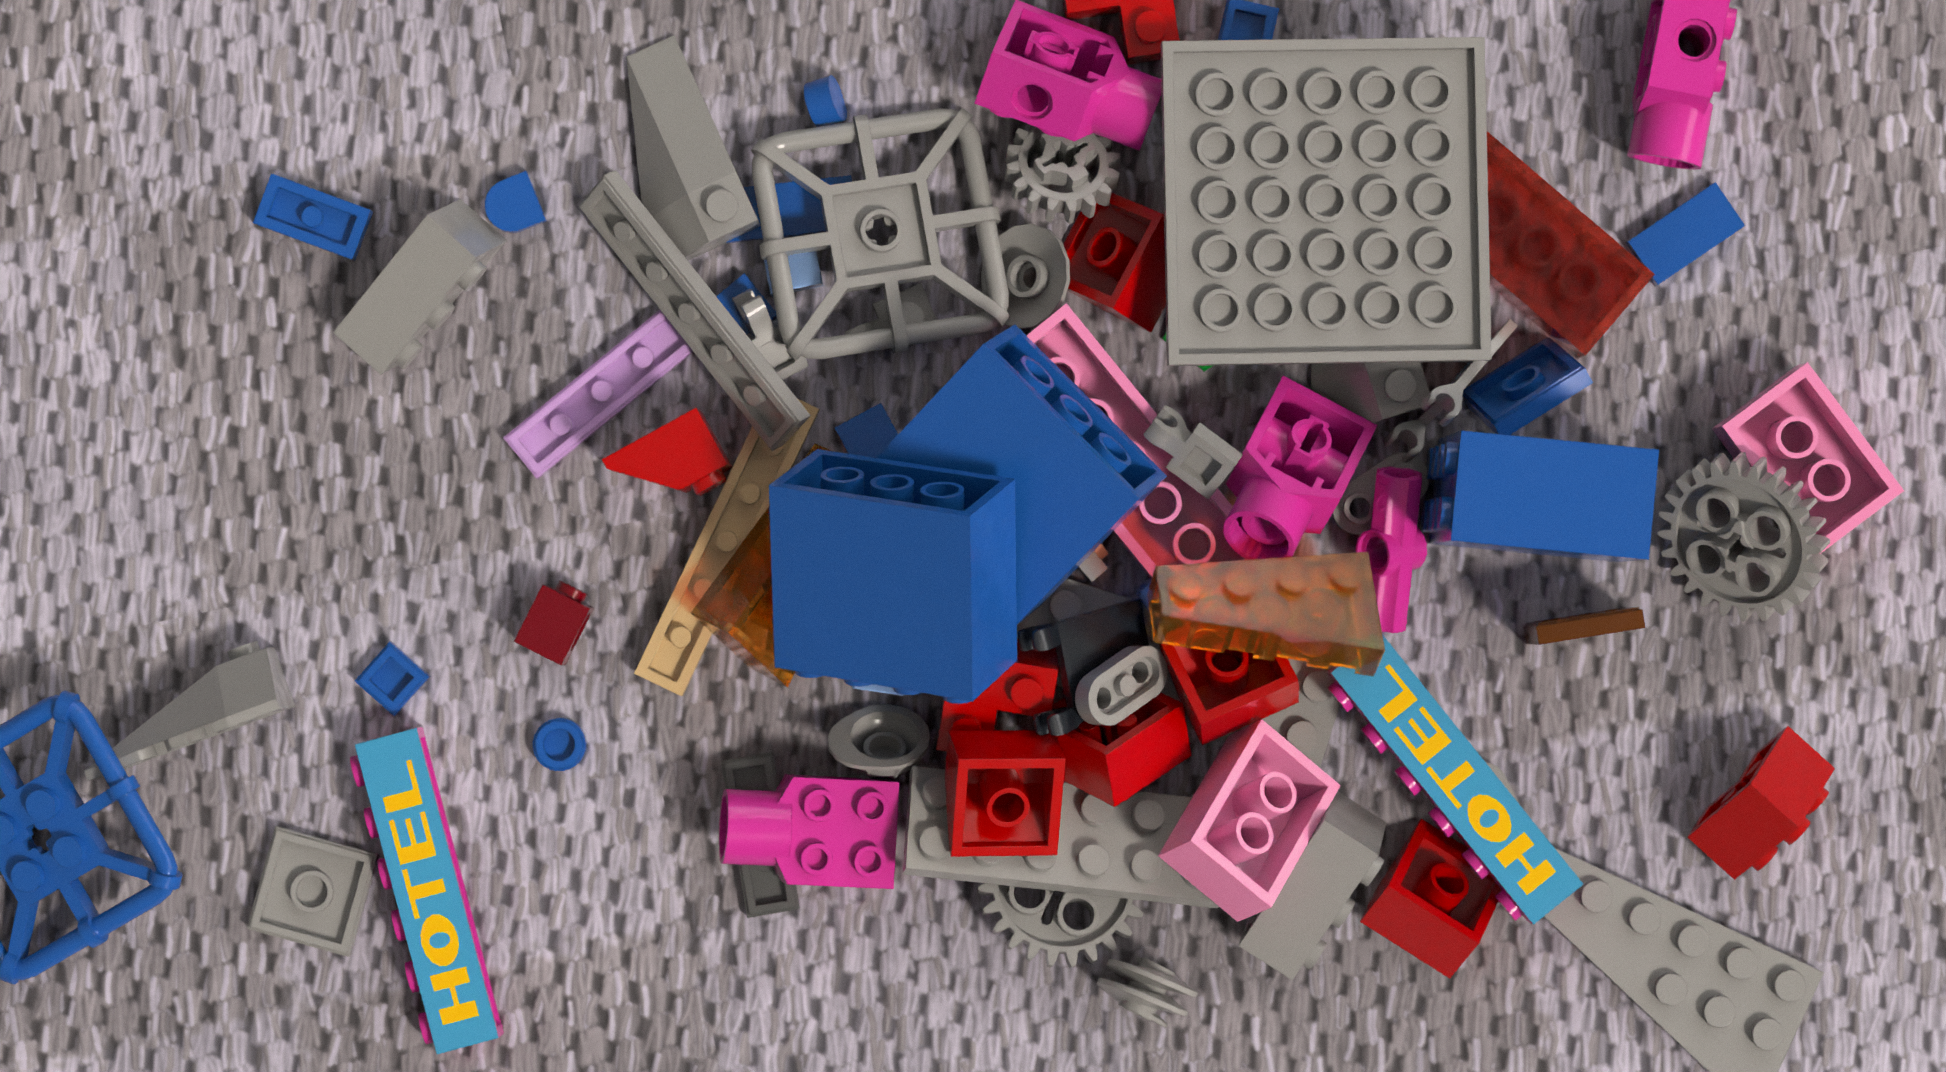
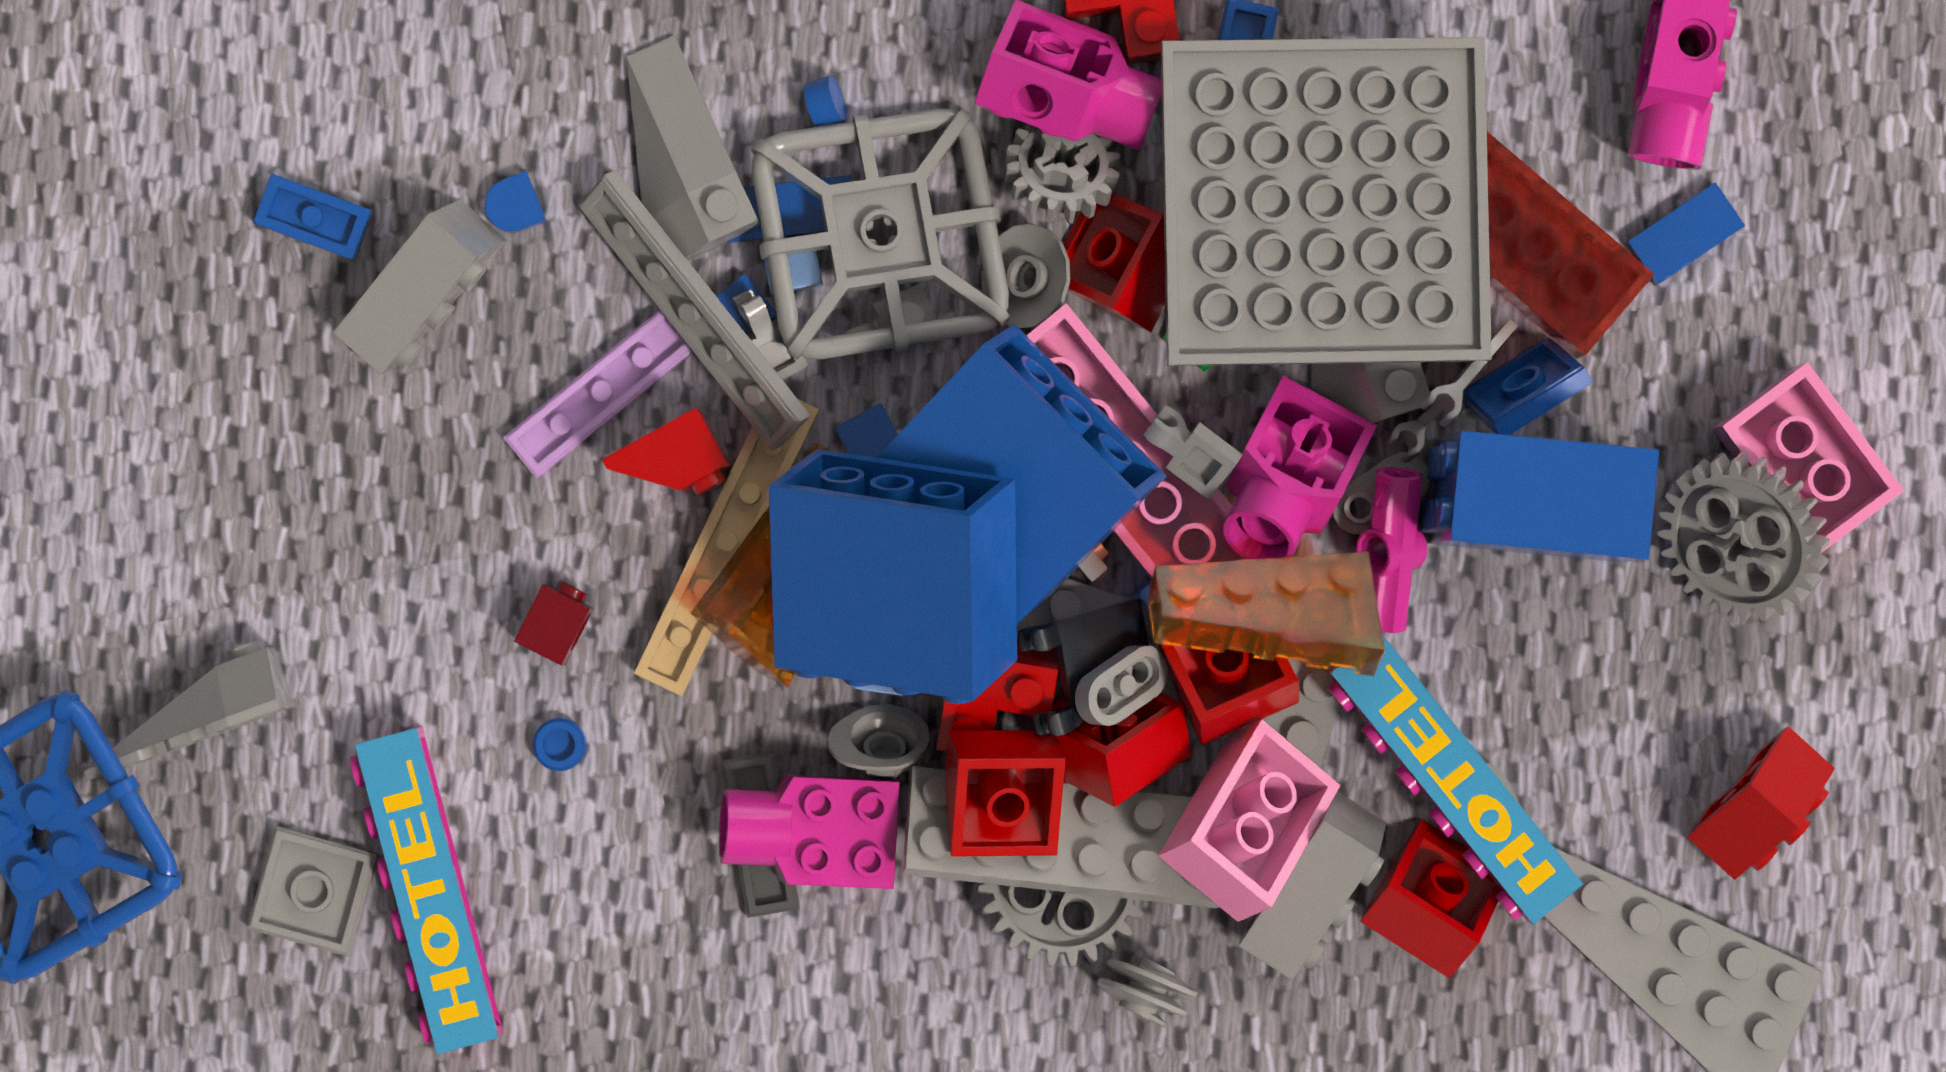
blue tile [355,641,431,716] -> none
reddish brown tile [1523,607,1645,645] -> none

